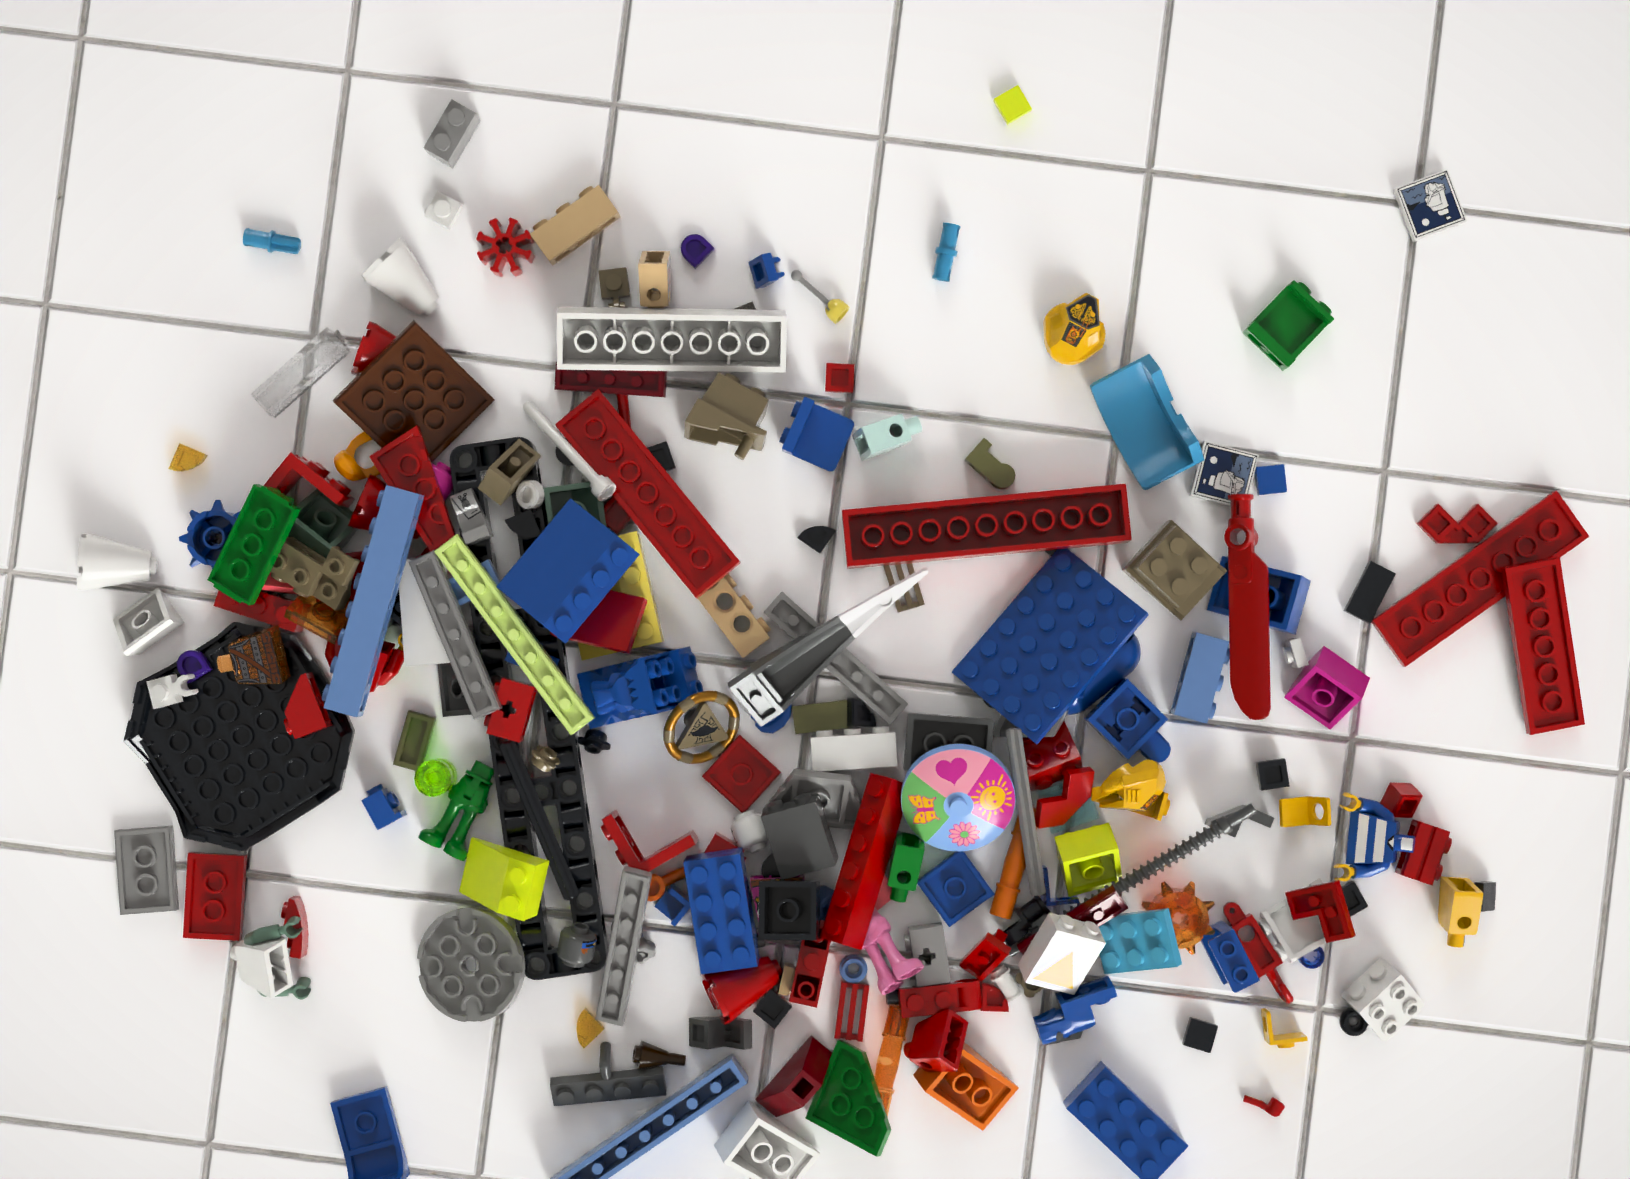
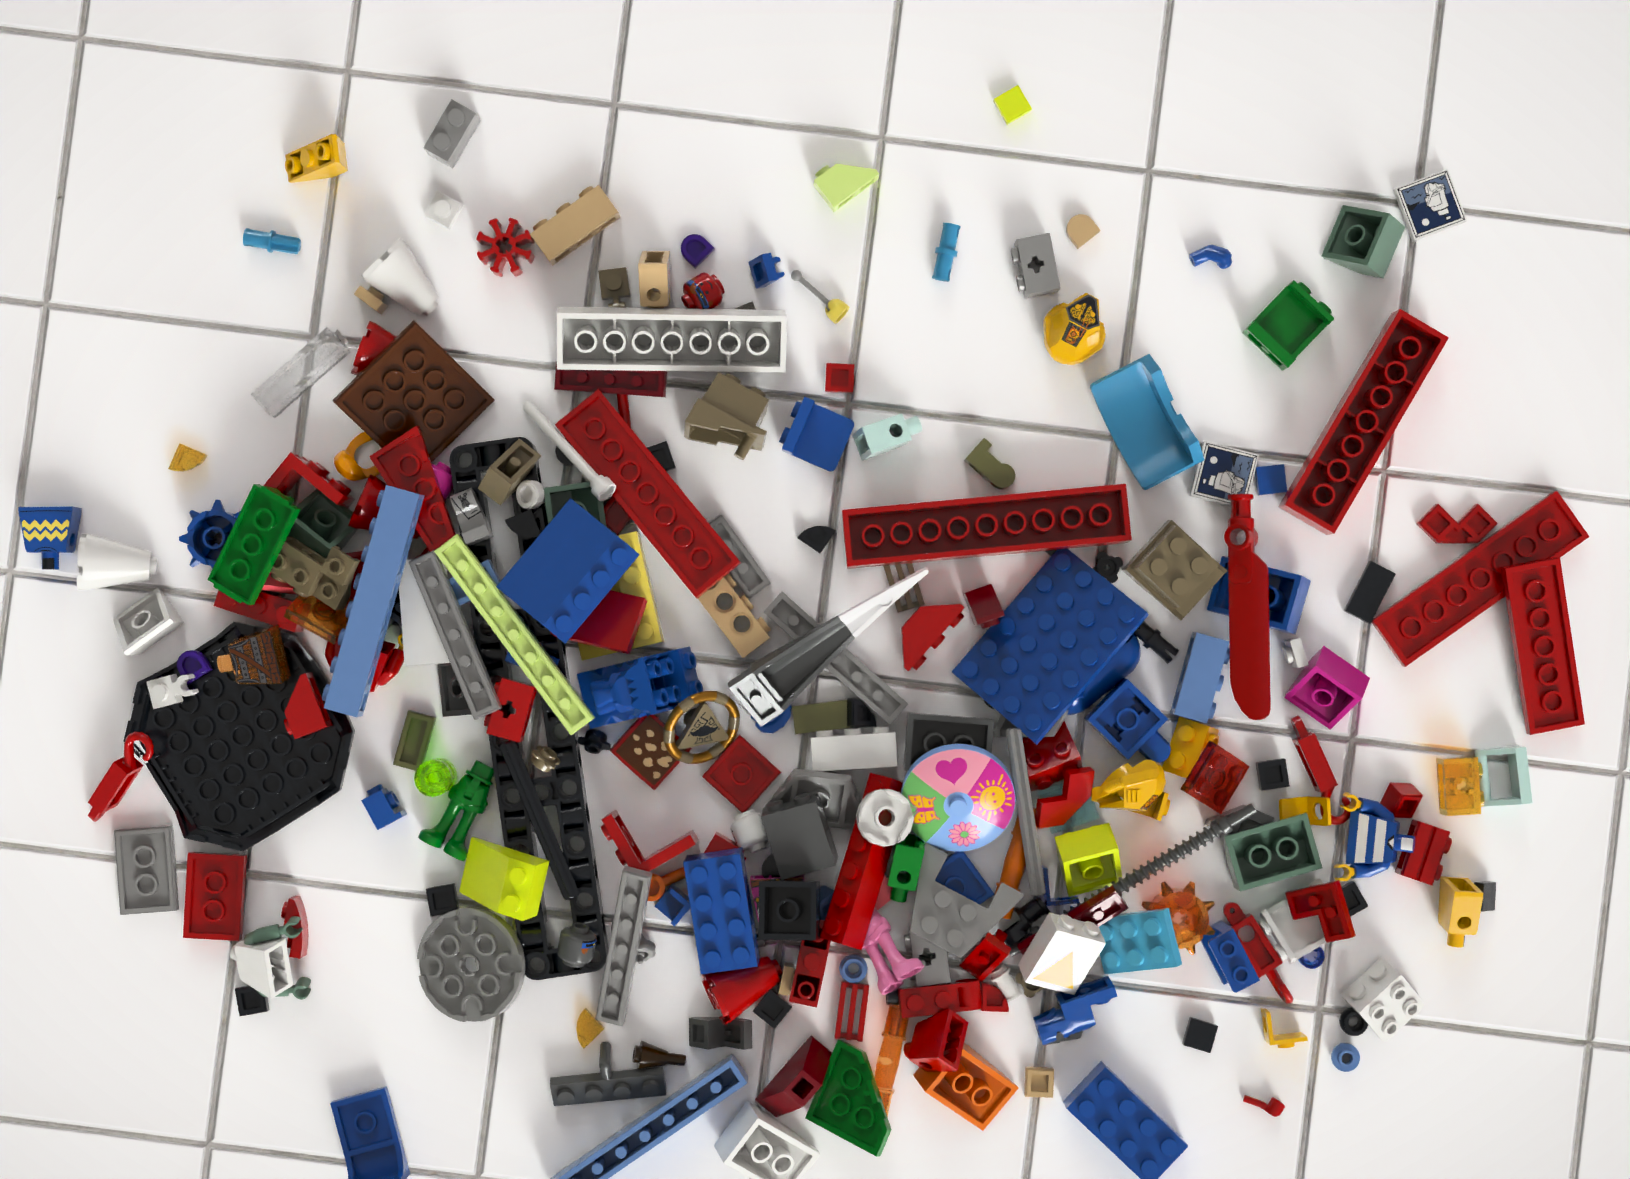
none -> blue torso [18,506,82,570]
none -> red piece [88,731,154,822]
none -> black tile [235,985,270,1017]
none -> yellow slope [285,134,348,183]
none -> tan plate [354,285,388,315]
none -> black tile [426,883,460,917]
none -> reddish brown slope [610,714,692,790]
none -> red head [681,272,725,309]
none -> light grey tile [709,515,771,599]
none -> yellowish green slope [814,164,879,212]
none -> white tile [856,789,914,847]
none -> red slope [901,604,965,671]
none -> light grey wing [910,842,1025,959]
none -> dark red slope [963,584,1005,629]
none -> light grey brick [1011,233,1061,299]
none -> tan tile [1024,1066,1054,1098]
none -> tan tile [1066,214,1101,249]
none -> black plate [1093,551,1123,583]
none -> black pin [1133,621,1179,664]
none -> yellow bracket [1162,716,1219,783]
none -> clear red plate [1180,740,1250,814]
none -> blue arm [1189,245,1232,269]
none -> sand green slope [1223,813,1323,892]
none -> red brick [1278,309,1449,535]
none -> red piece [1290,715,1351,825]
none -> sand green slope [1321,205,1405,279]
none -> medium blue plate [1331,1043,1360,1072]
none -> clear yellow brick [1436,756,1485,816]
none -> light aqua tile [1474,745,1533,807]

